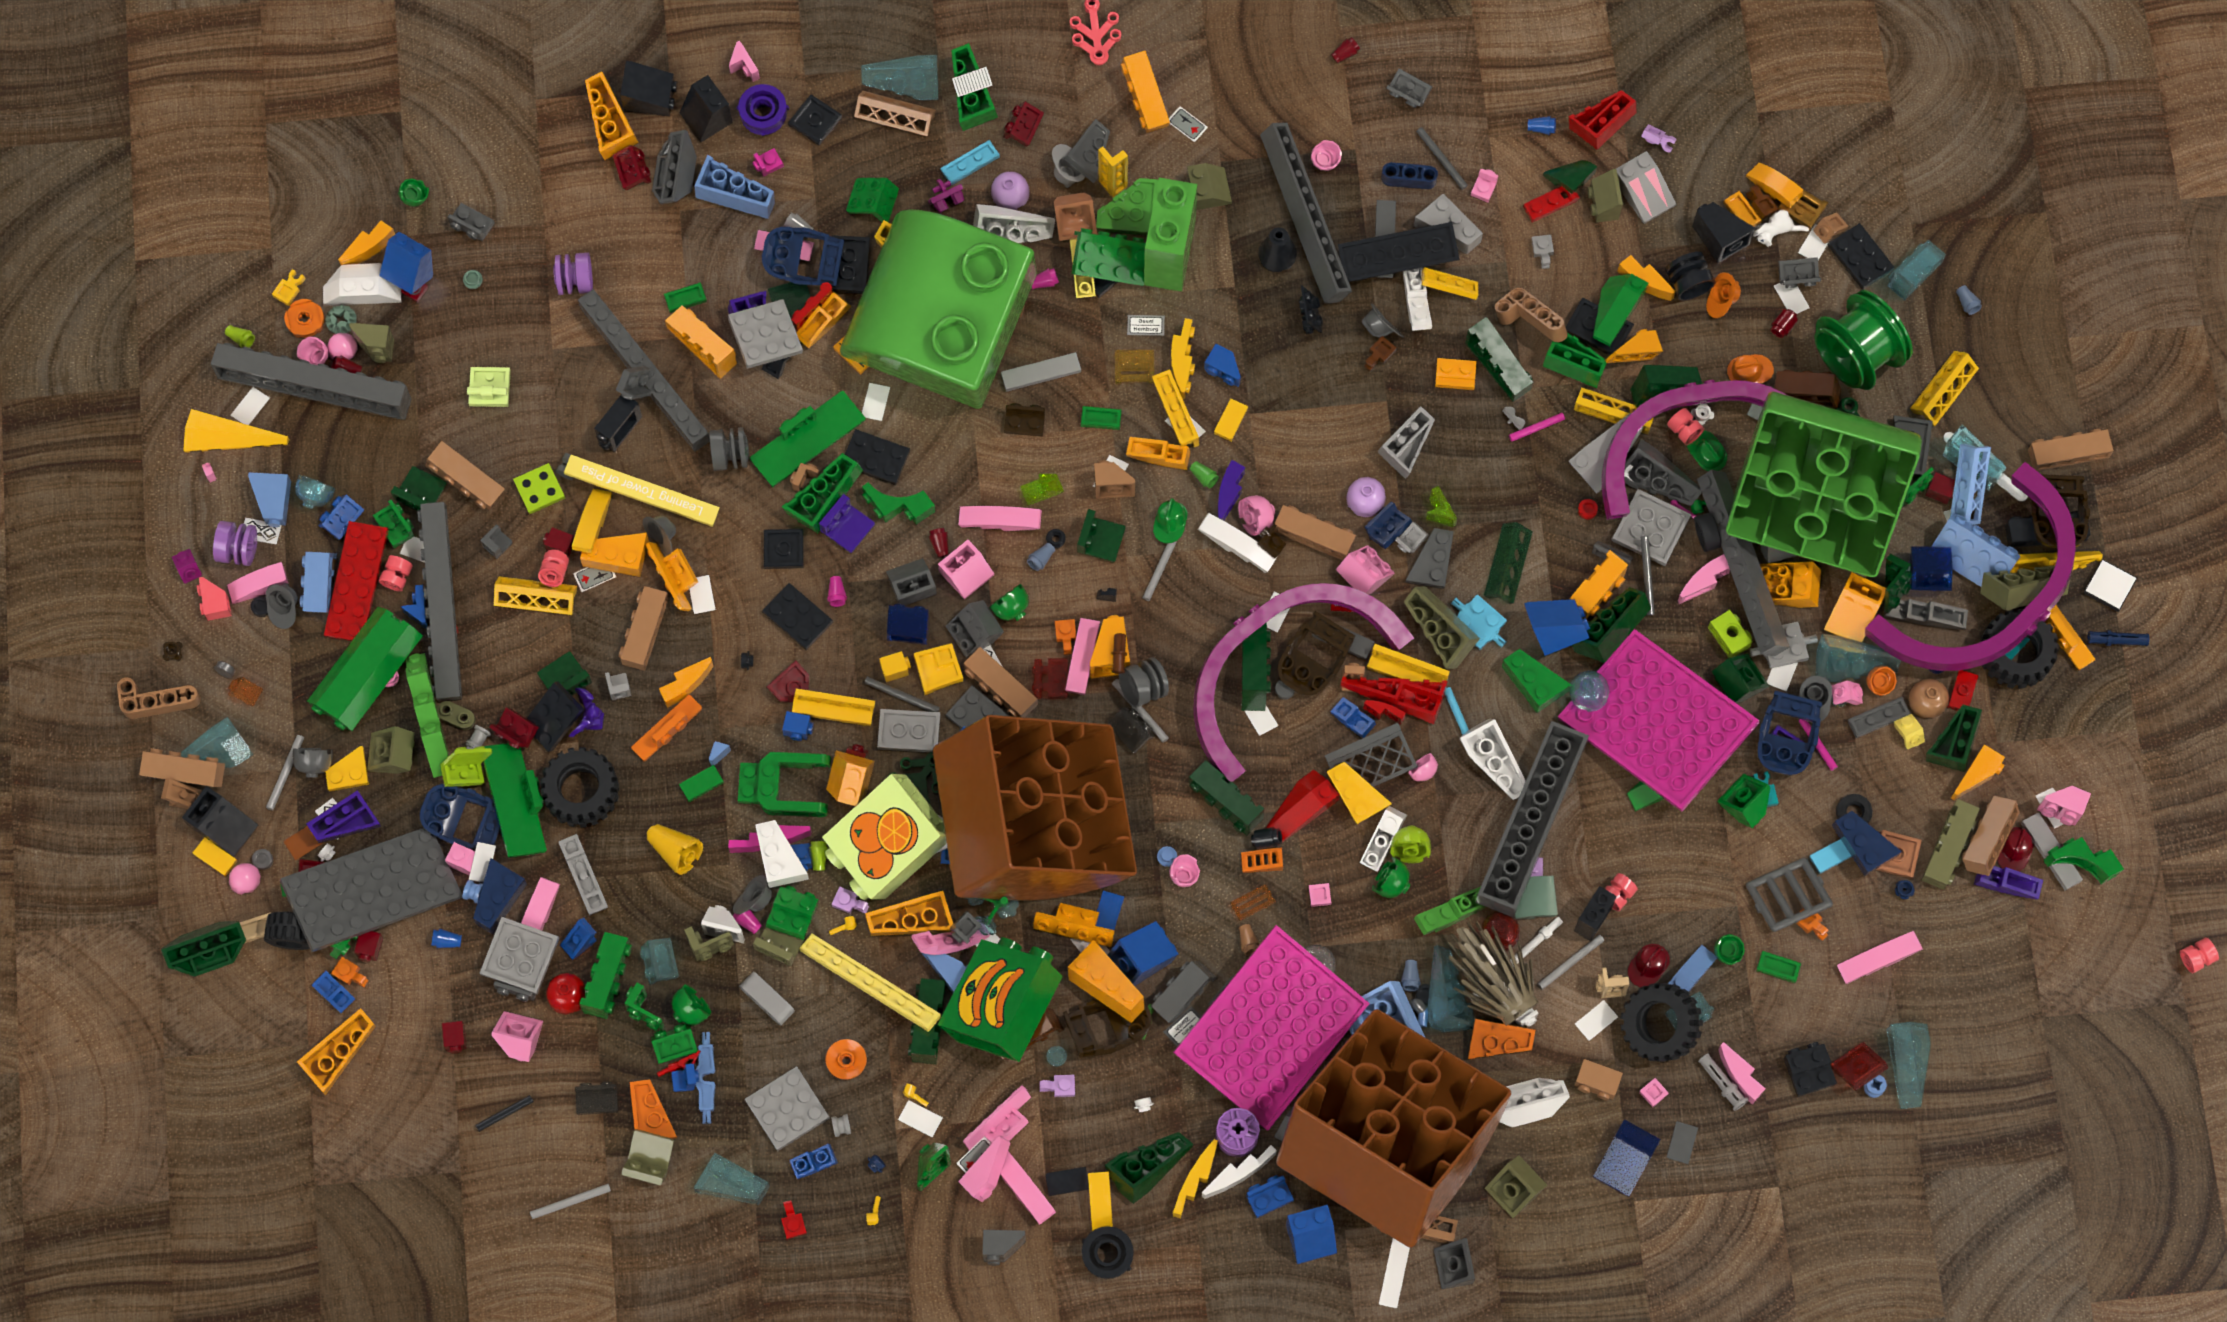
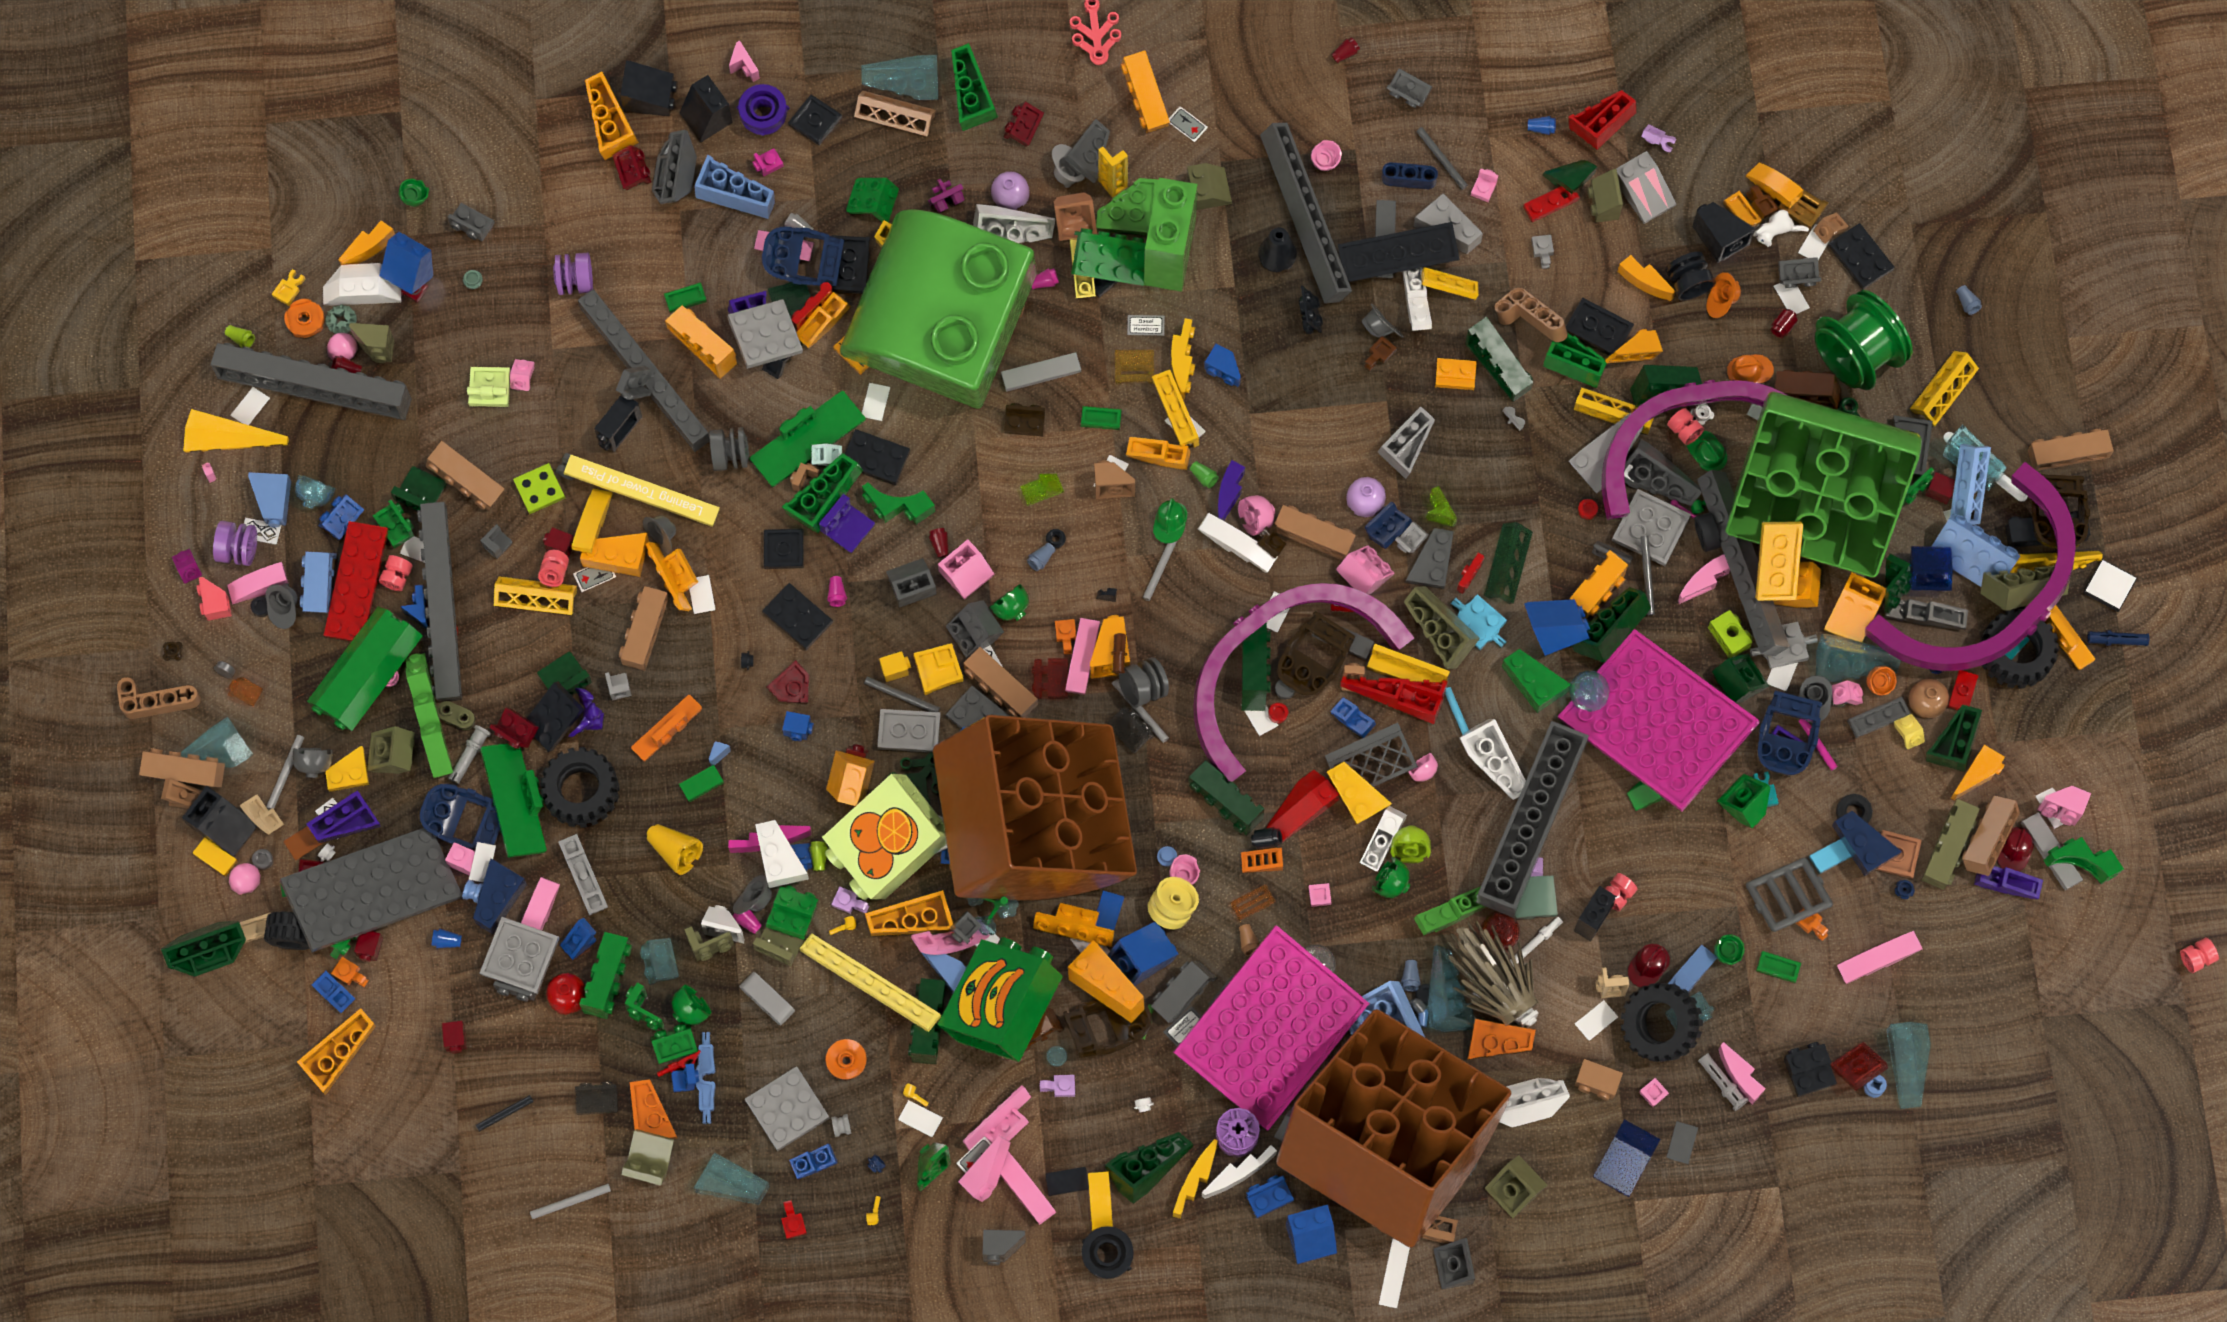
bright pink hair [297,337,328,365] -> none
lime bracket [440,746,492,787] -> none
bright pink slope [492,1011,543,1062] -> none
light orange slope [659,657,714,708] -> none
green plate [738,752,831,817] -> none
yellow fence [792,689,875,726] -> none
clear blue slope [887,604,930,645] -> none
medium azure tile [941,140,1000,185] -> none
white sticker [952,67,992,97] -> none
bright pink slope [958,506,1042,531] -> none
dark green bracket [1077,509,1126,563] -> none
yellow tile [1214,399,1248,442] -> none
red slope [1363,700,1406,725] -> none
dark pink bar [1509,413,1565,442] -> none
light grey bar [1537,934,1604,990] -> none
green wedge [1593,274,1649,347] -> none
clear light blue wedge [1888,240,1946,300] -> none
none -> tan slope [240,795,284,835]
none -> bright pink bracket [510,359,534,391]
none -> light aqua brick [812,444,842,466]
none -> light yellow wheel [1148,877,1199,930]
none -> red tile [1268,703,1288,724]
none -> red plate [1457,552,1484,594]
none -> yellow plate [1755,522,1803,601]

